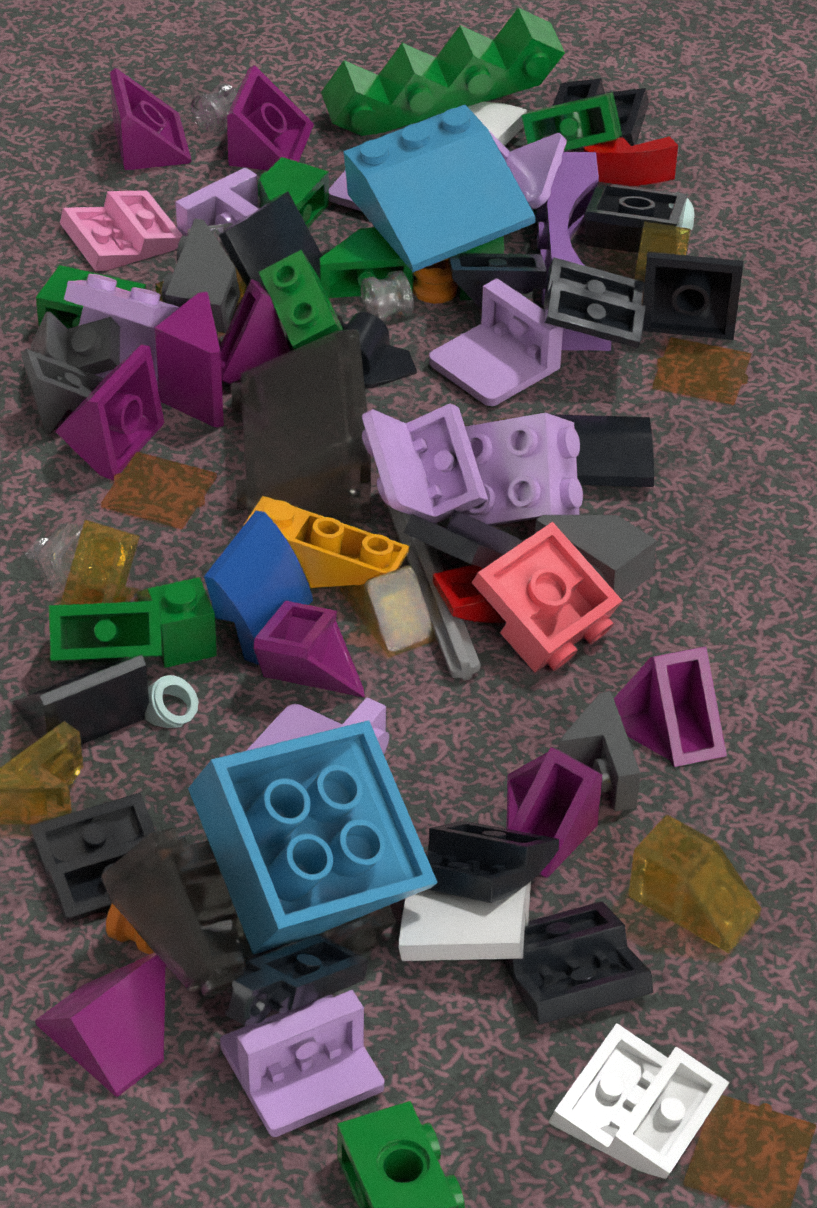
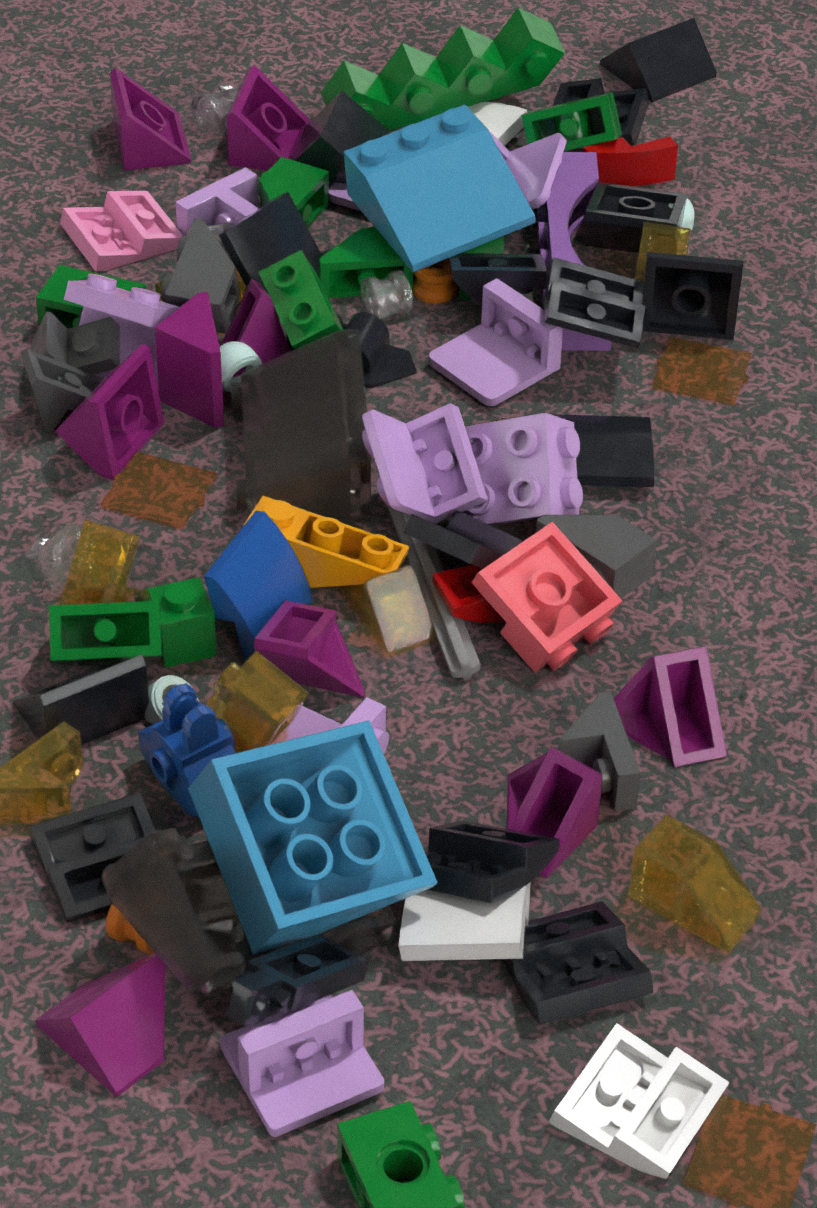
none -> blue hinge [138,683,235,817]
none -> clear yellow slope [206,651,309,753]
none -> light aqua piece [220,341,262,392]
none -> black slope [290,90,389,183]
none -> black slope [600,18,717,102]

